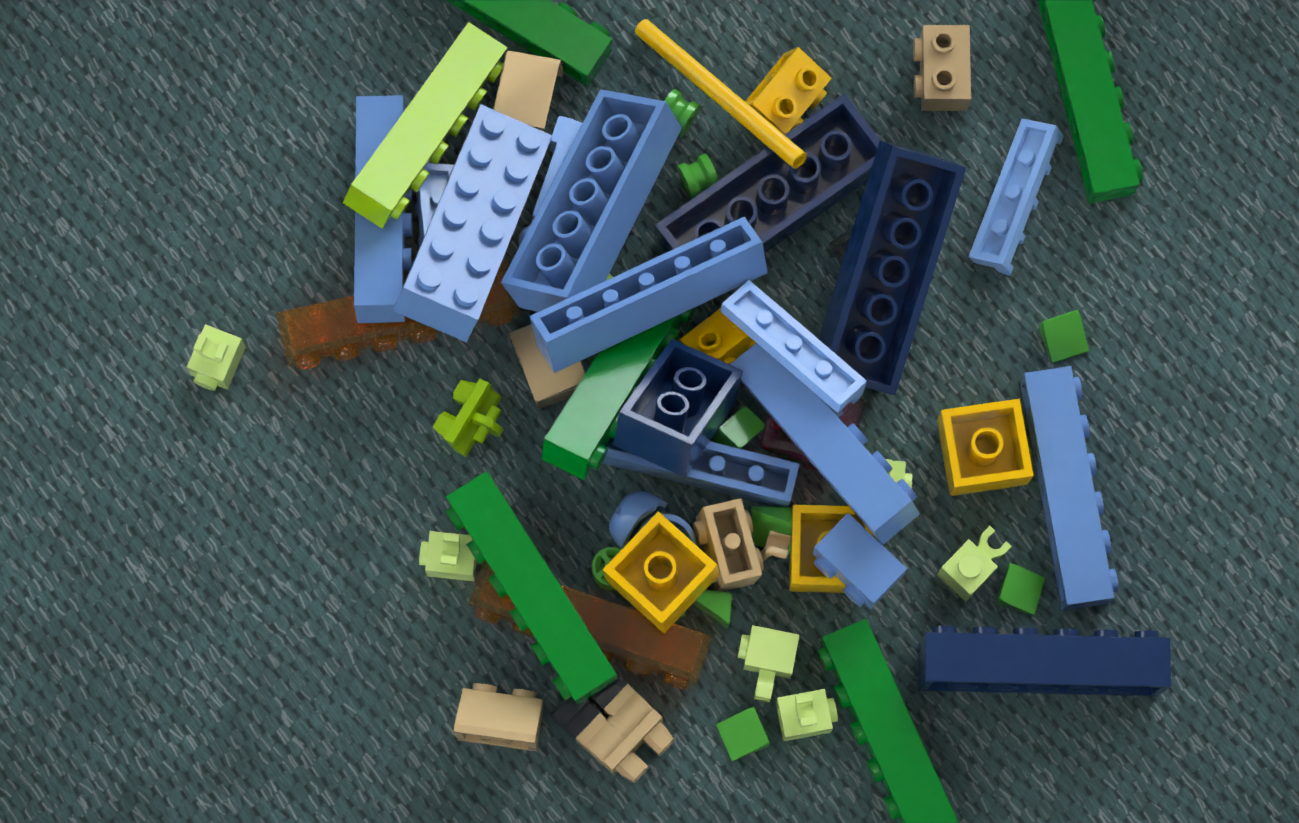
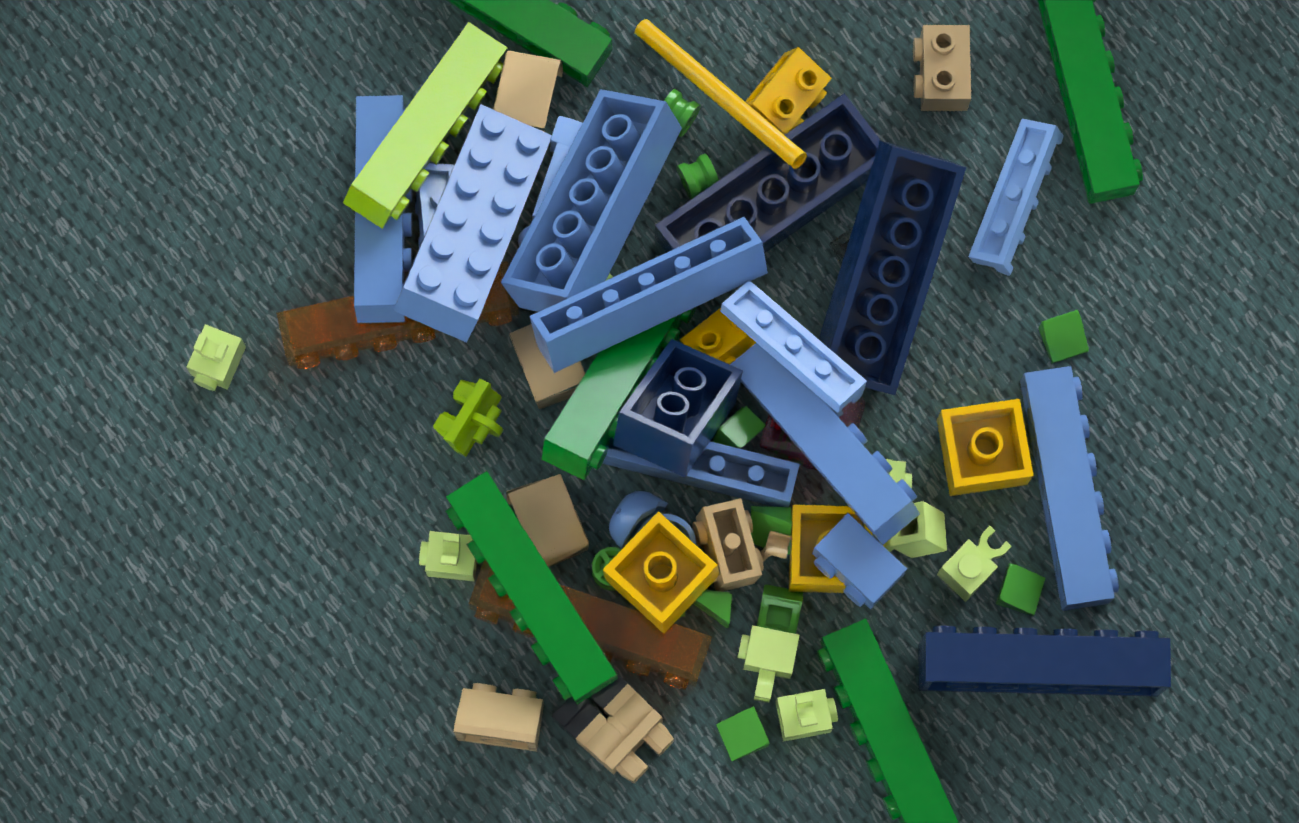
none -> tan piece [507,474,589,567]
none -> bright green slope [757,585,803,634]
none -> yellowish green brick [883,501,947,558]

